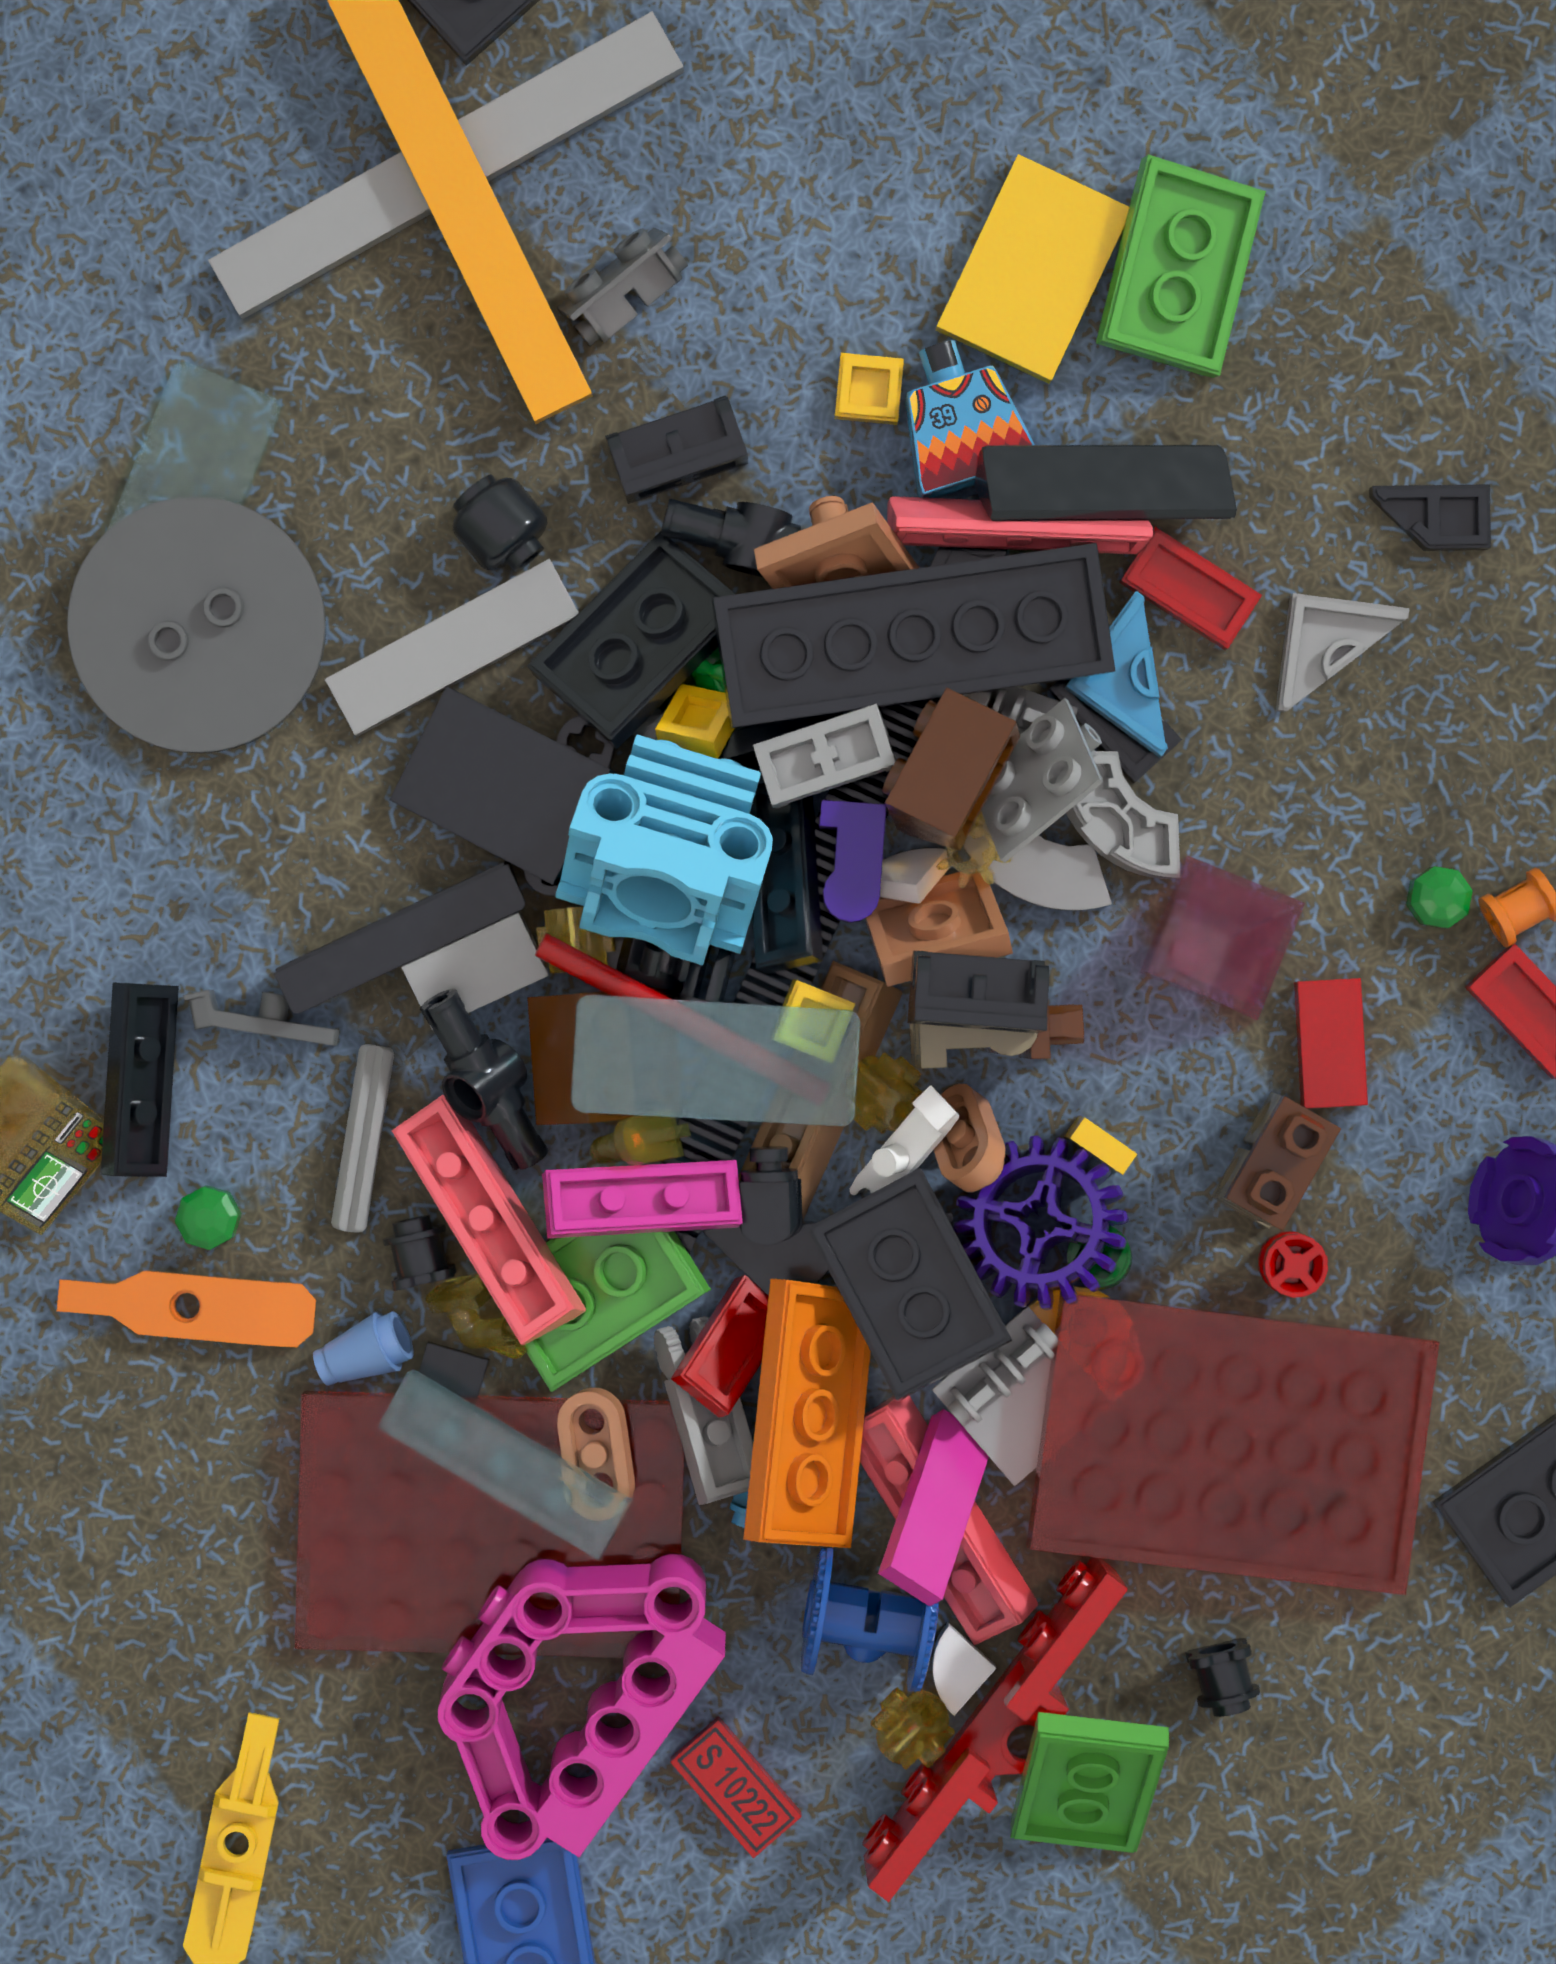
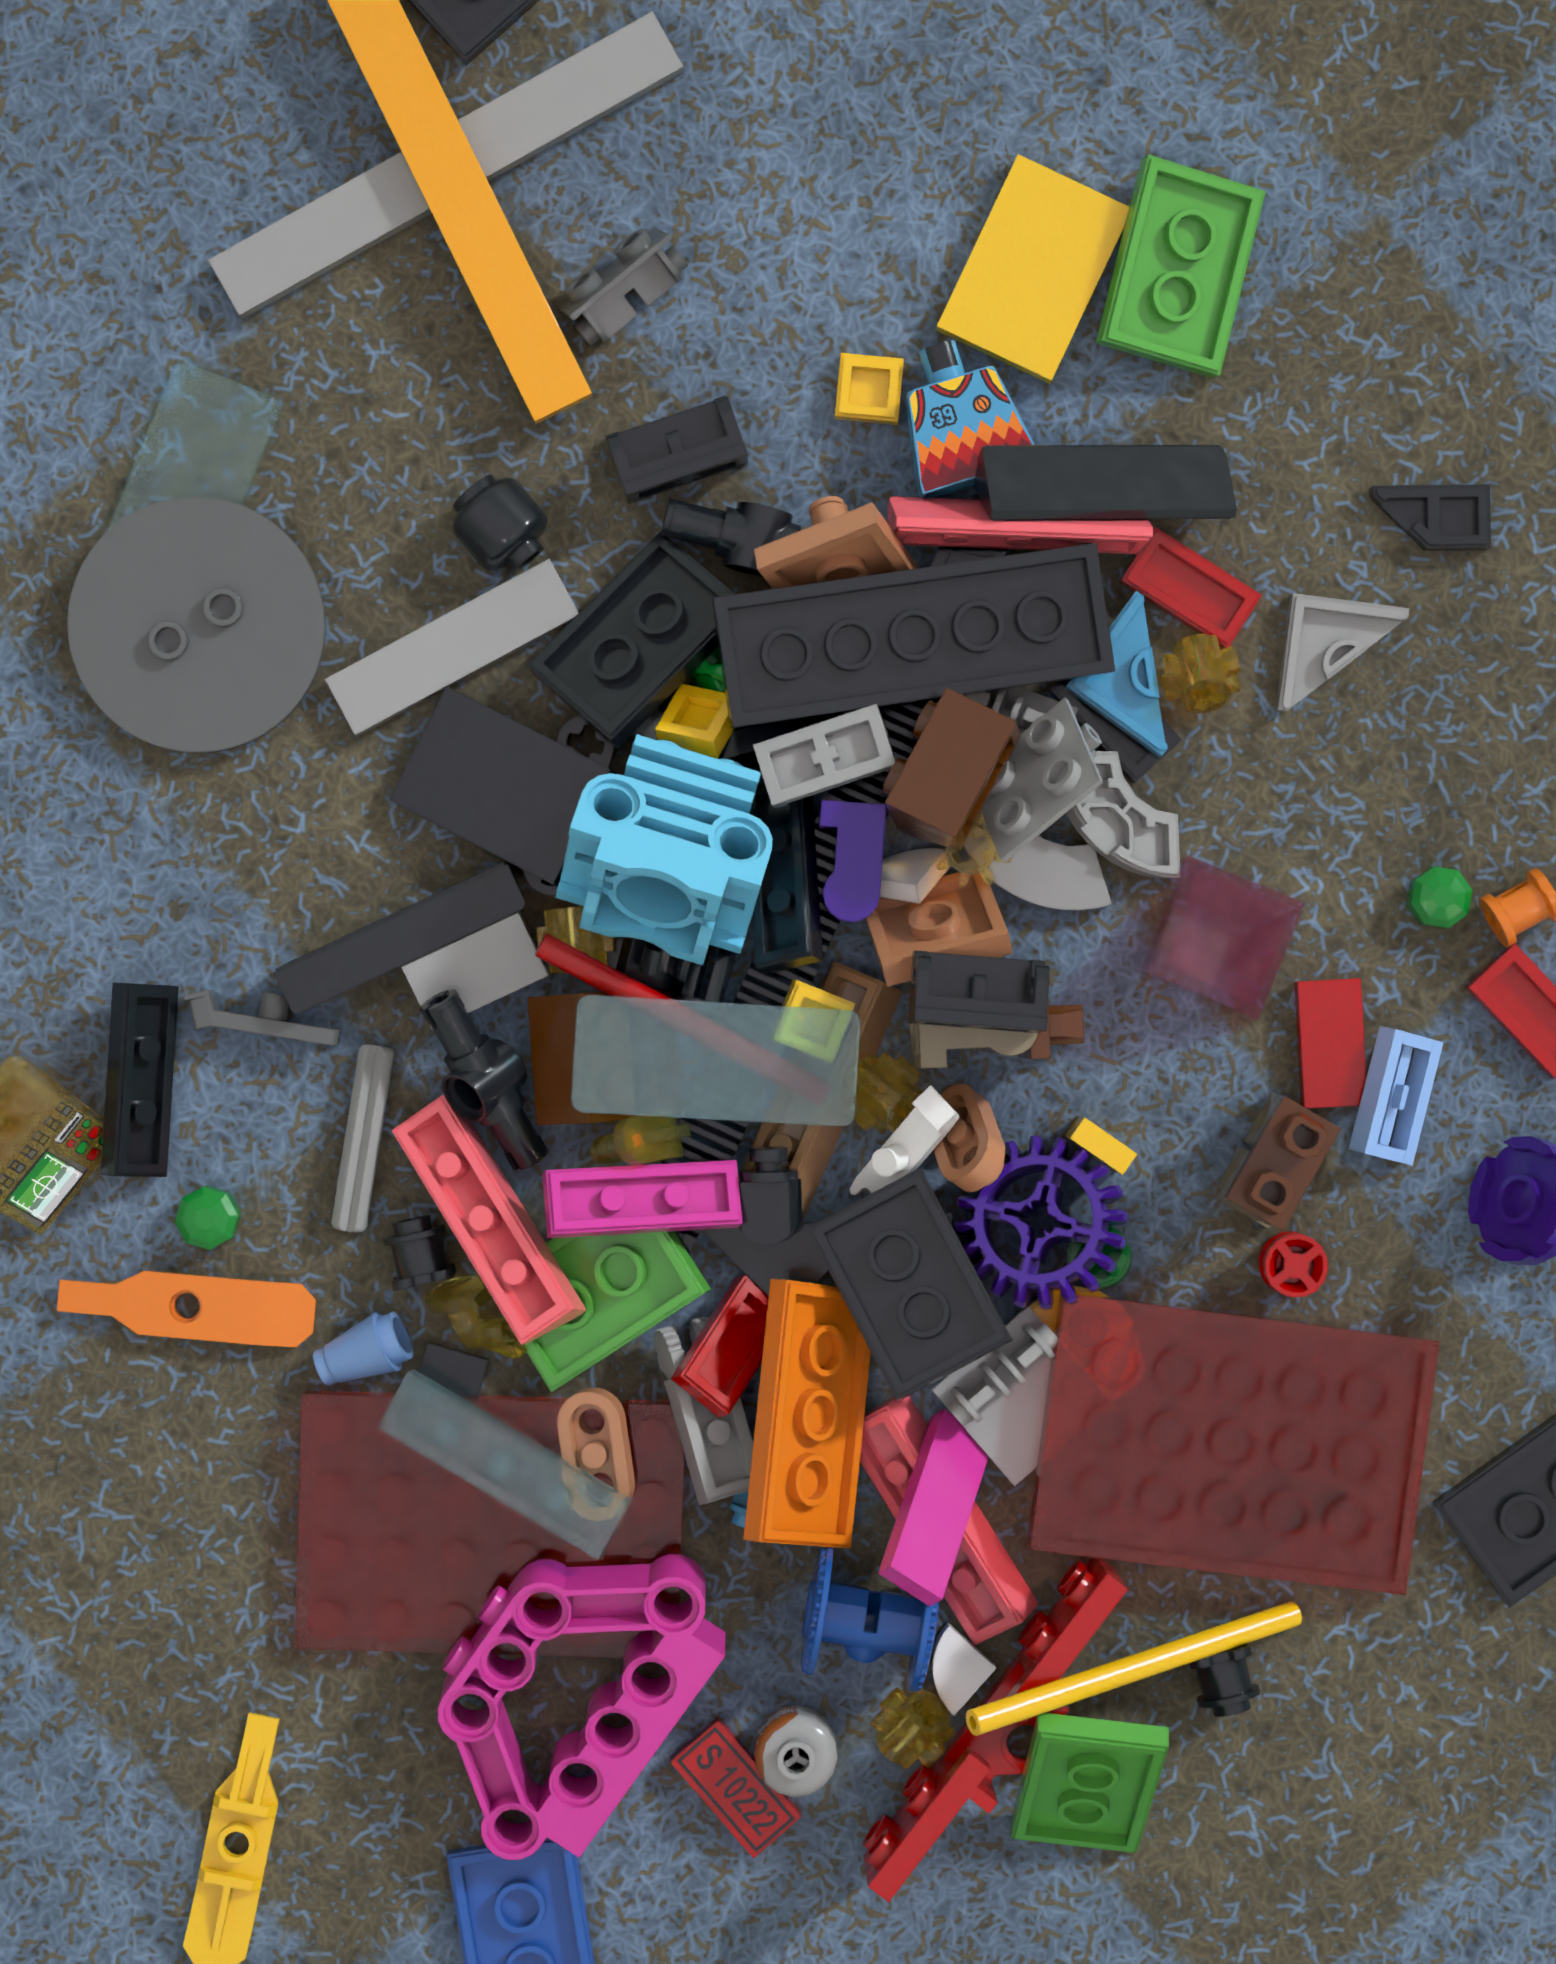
none -> light grey head [754,1705,838,1797]
none -> yellow piece [966,1601,1302,1736]
none -> clear yellow gear [1161,634,1242,713]
none -> light blue tile [1349,1026,1444,1166]

